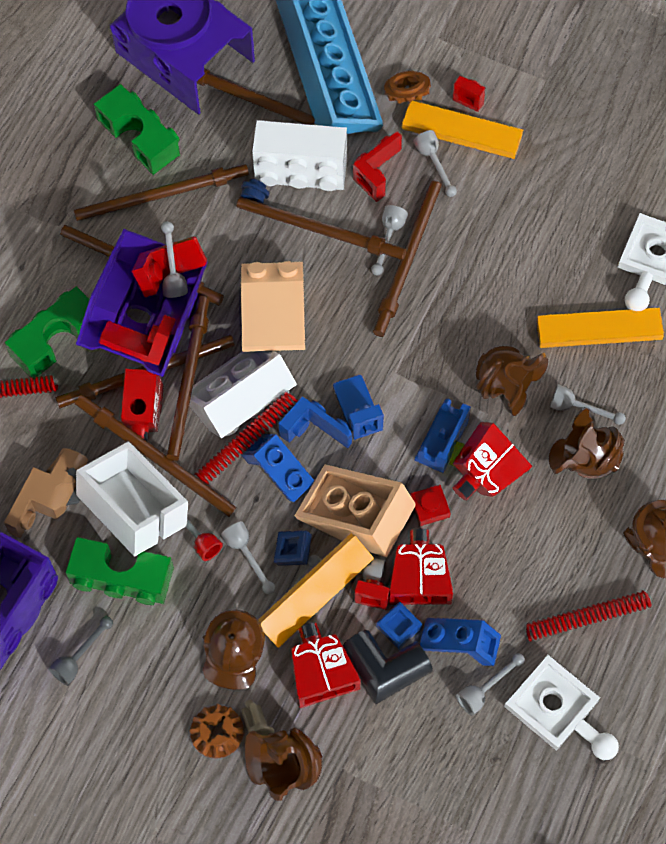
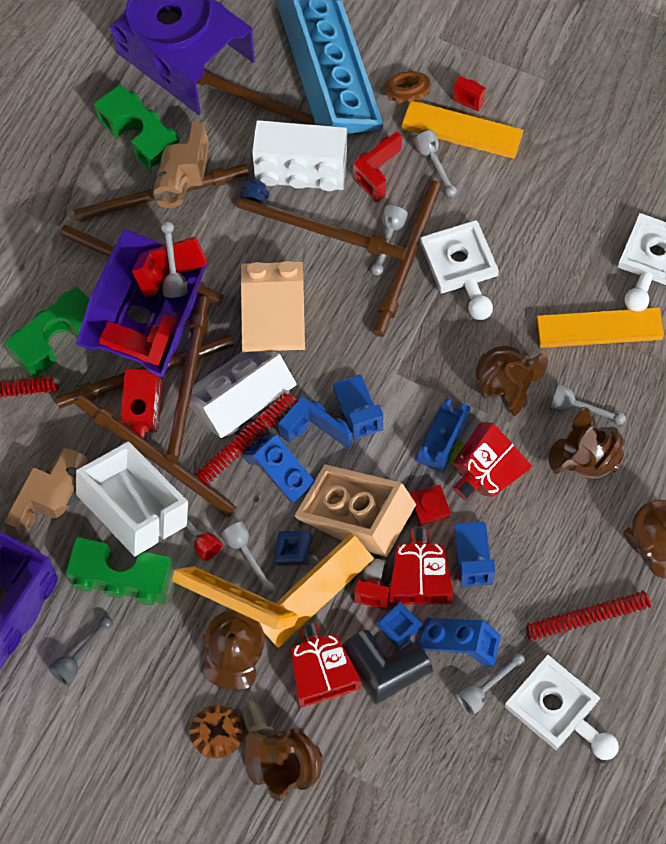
none -> medium nougat plate [152,122,209,208]
none -> light orange tile [172,566,297,630]
none -> white plate [420,220,499,320]
none -> blue bracket [454,522,495,587]

